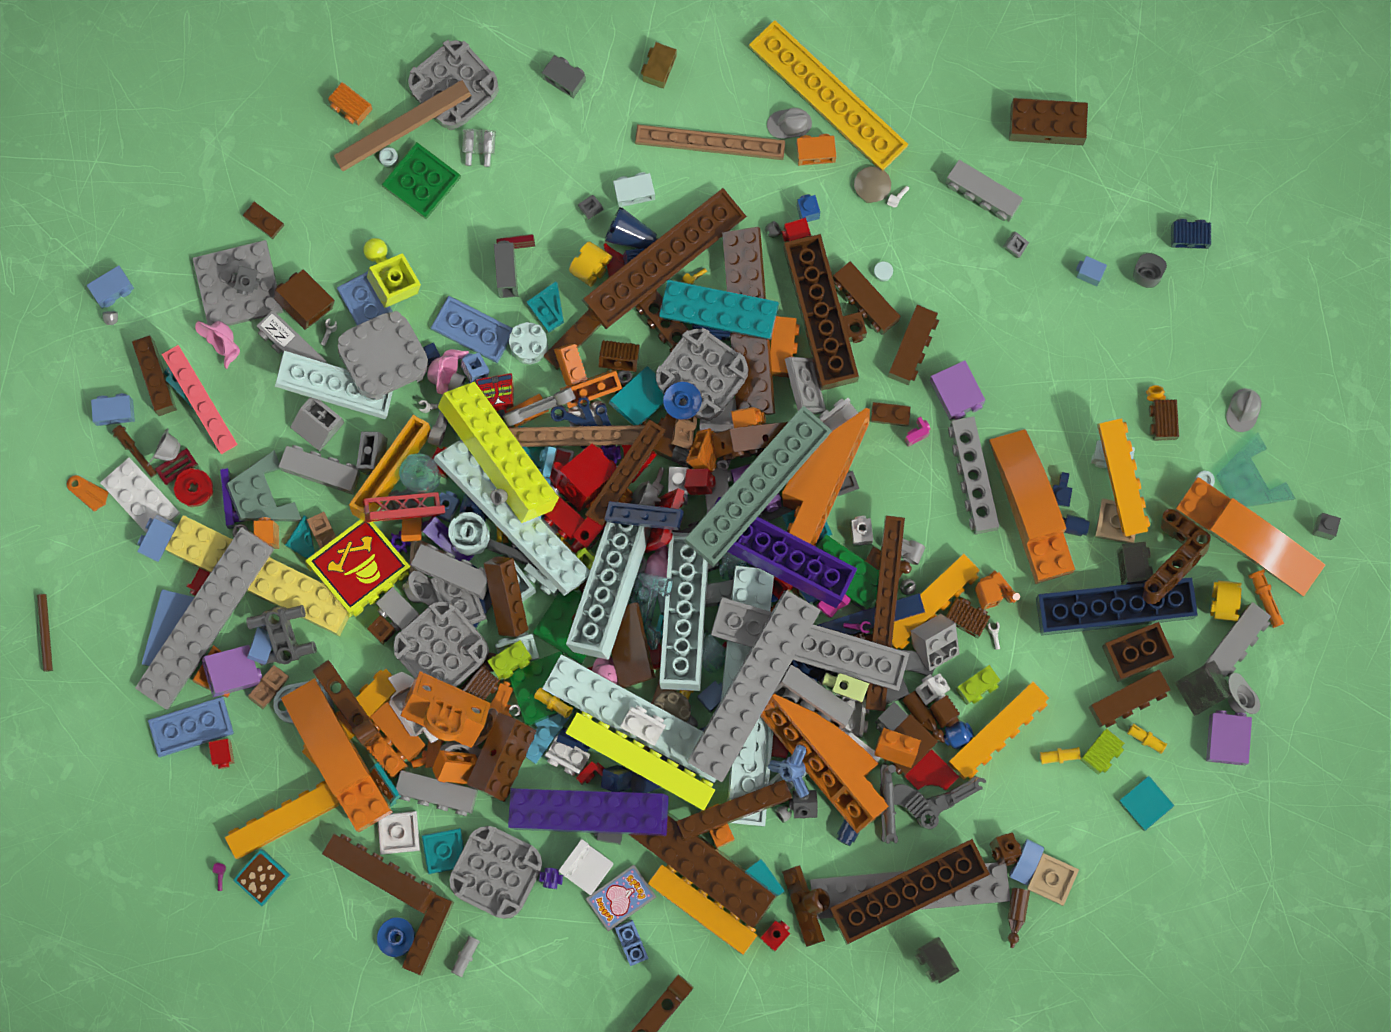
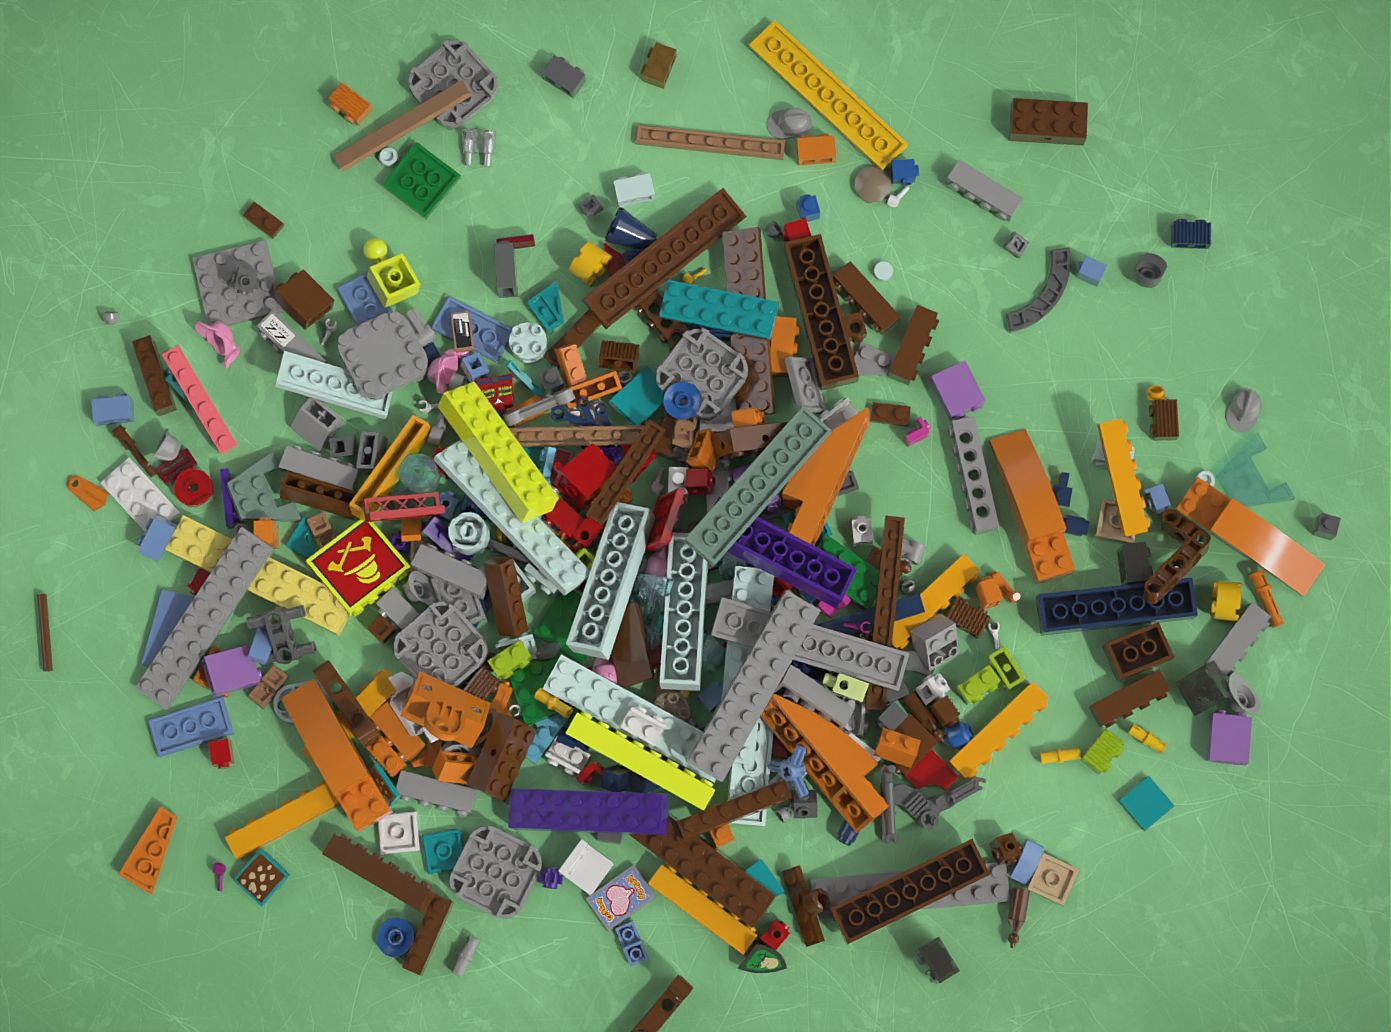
medium blue brick [87,266,134,308] -> none
light grey hinge [490,489,508,505] -> none
dark blue plate [605,501,684,530] -> none
light grey piece [630,481,661,506] -> none
none -> orange wing [118,806,178,895]
none -> reddish brown brick [280,471,358,519]
none -> dark grey brick [329,435,358,457]
none -> light grey piece [404,308,437,347]
none -> slope [451,311,475,353]
none -> teal tile [505,360,544,397]
none -> dark grey tile [535,642,562,660]
none -> dark grey brick [539,367,564,396]
none -> shield [738,940,787,973]
none -> light grey wing [854,342,895,376]
none -> blue brick [891,159,919,186]
none -> lime brick [988,645,1027,689]
none -> dark grey tile [1006,247,1071,333]
none -> medium blue brick [1142,483,1171,515]

